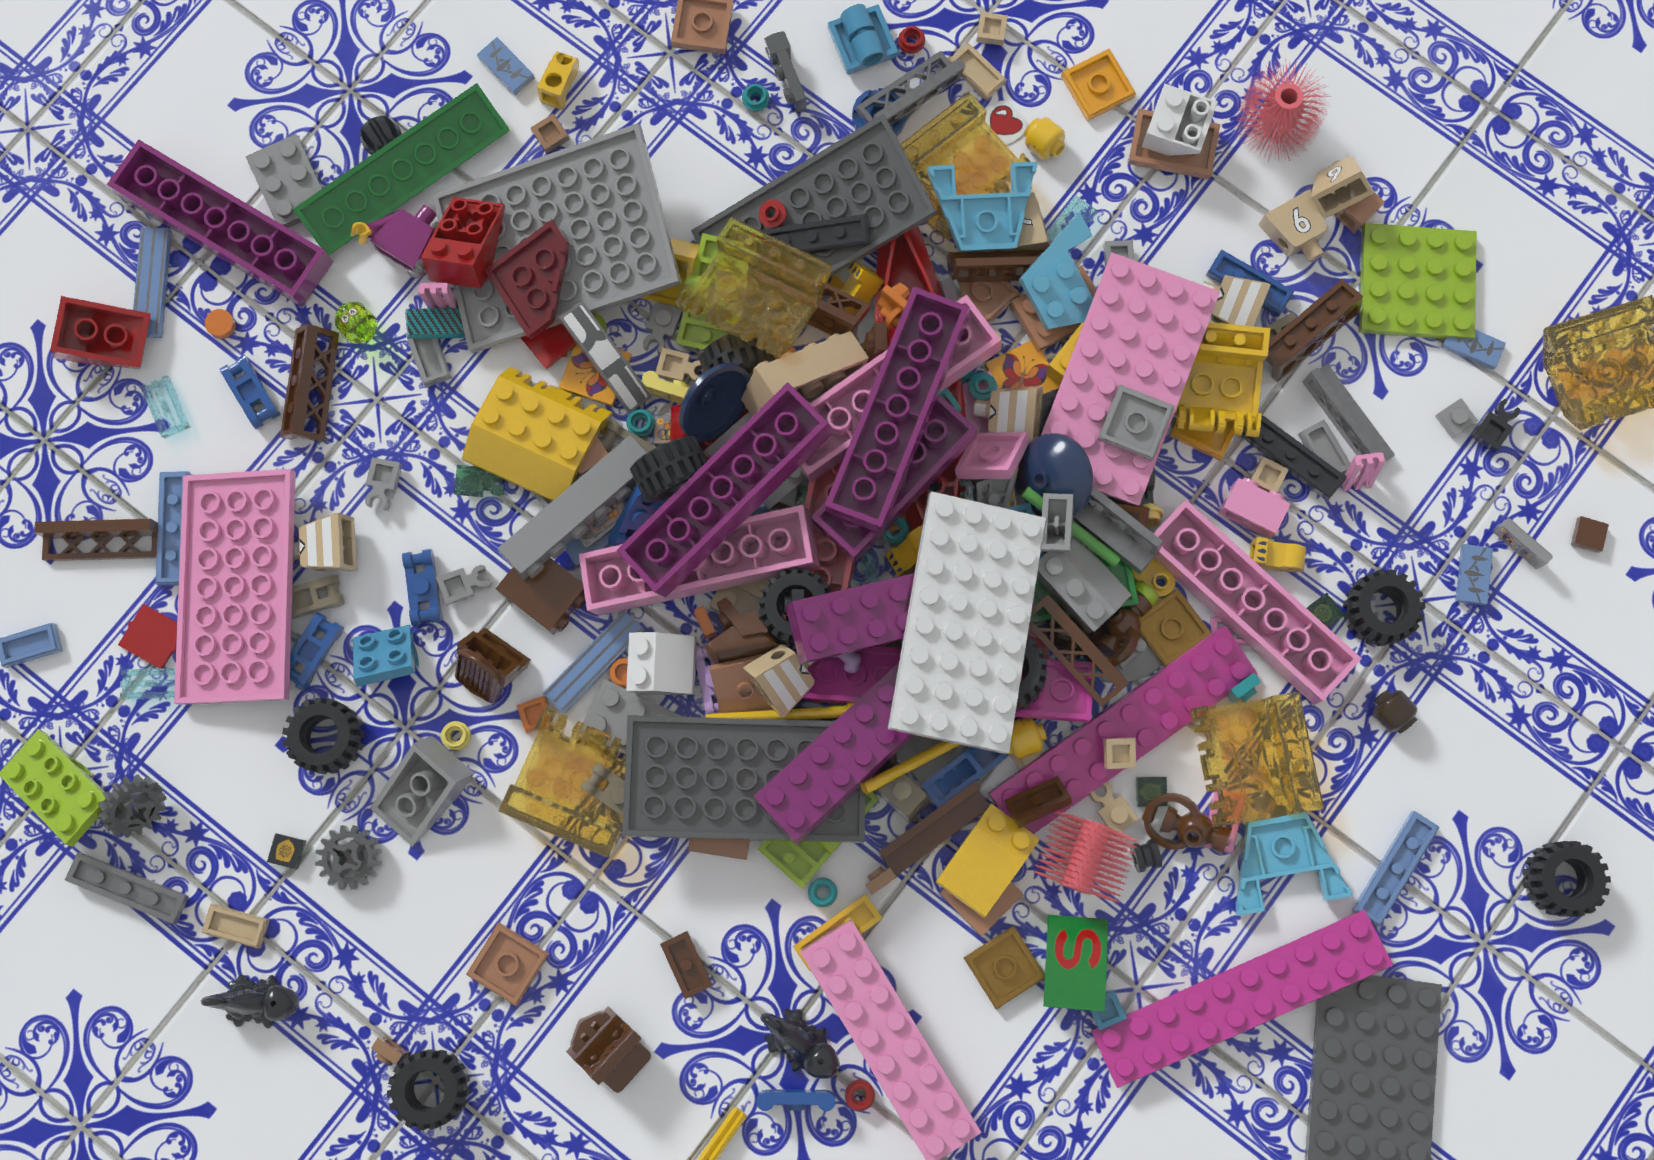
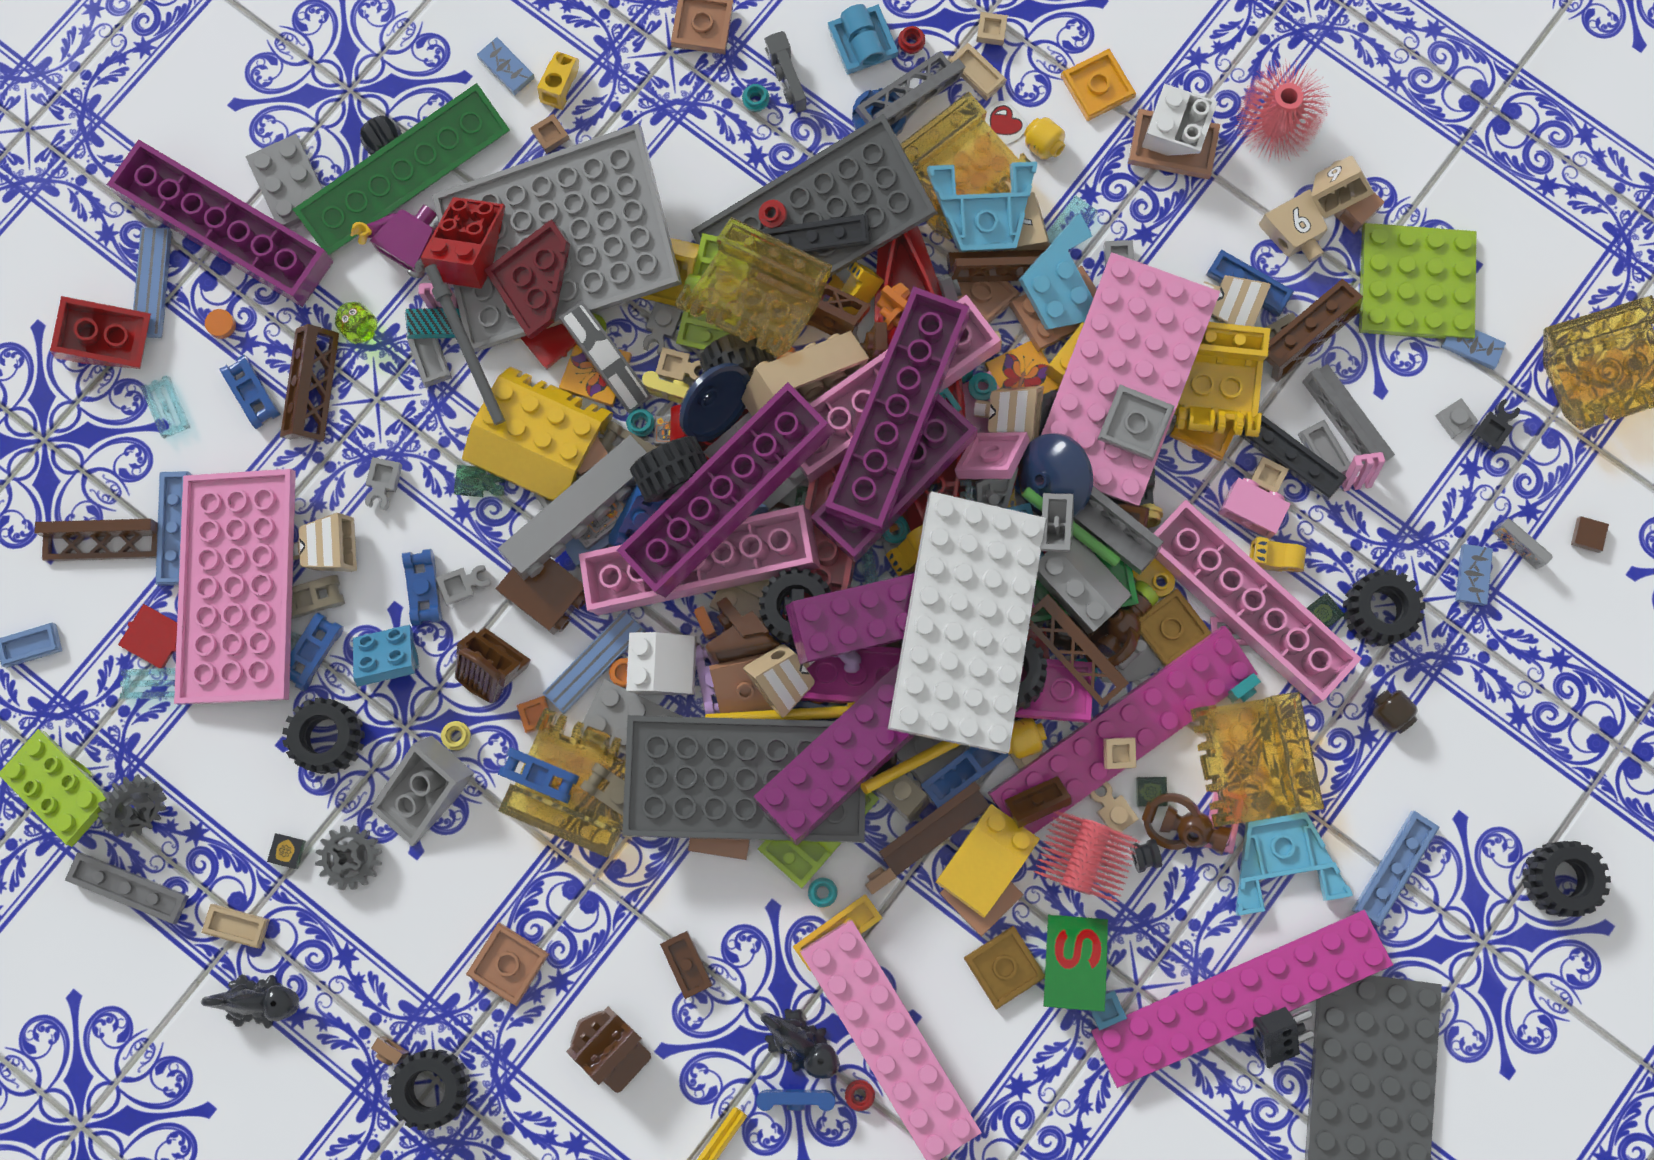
none -> dark grey bar [425,264,505,425]
none -> blue plate [498,747,580,804]
none -> black piece [1253,1007,1314,1069]

